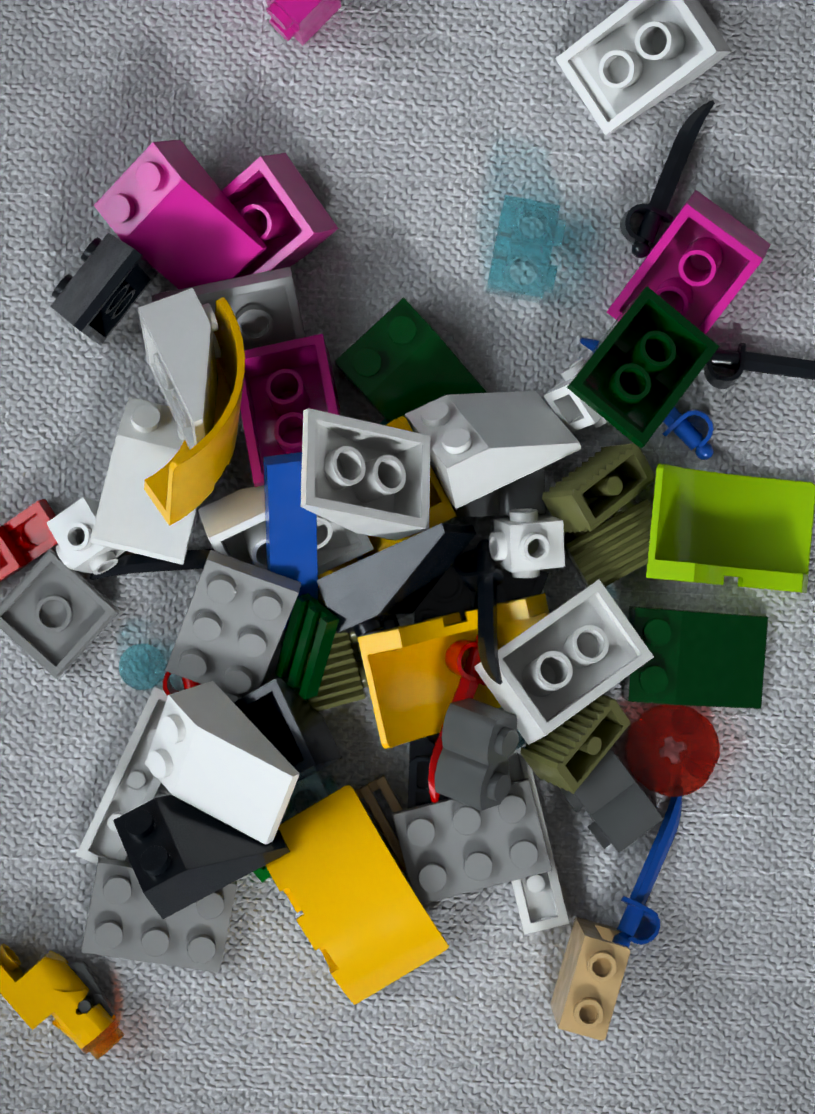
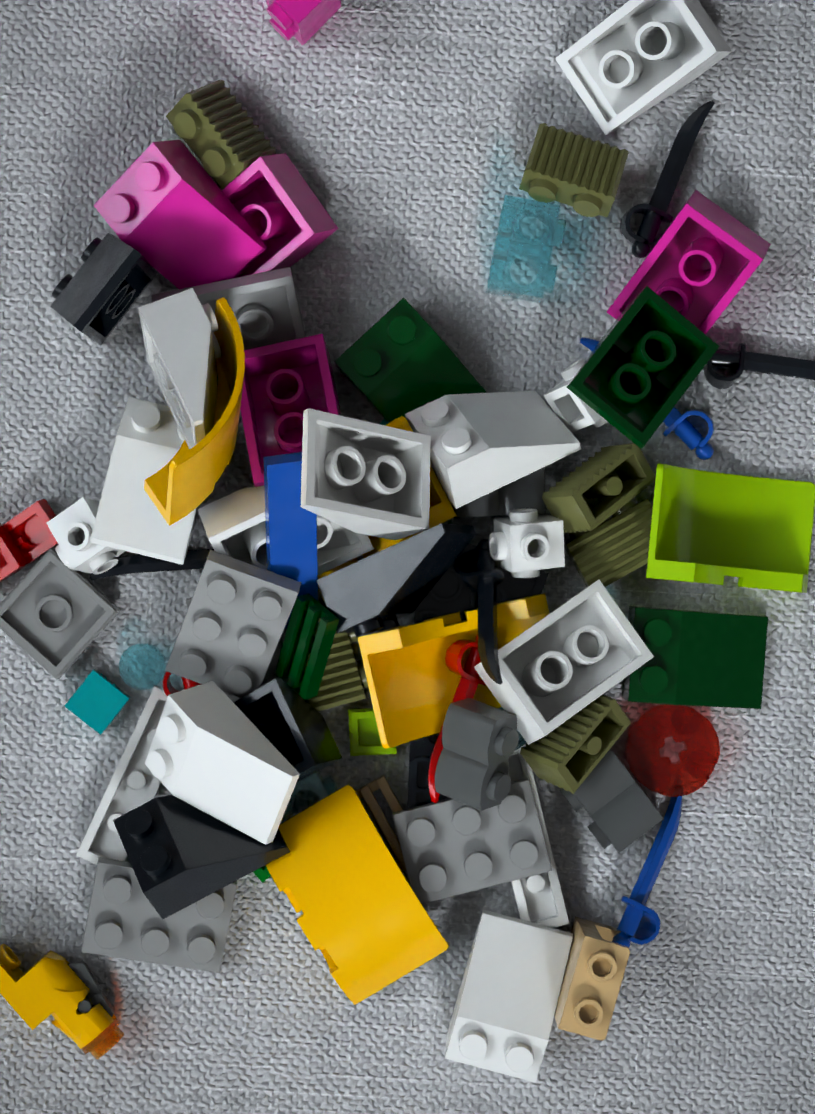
none -> teal tile [65,669,131,735]
none -> olive brick [166,80,276,190]
none -> lime tile [348,708,397,756]
none -> white slope [445,909,573,1083]
none -> olive brick [519,123,629,217]

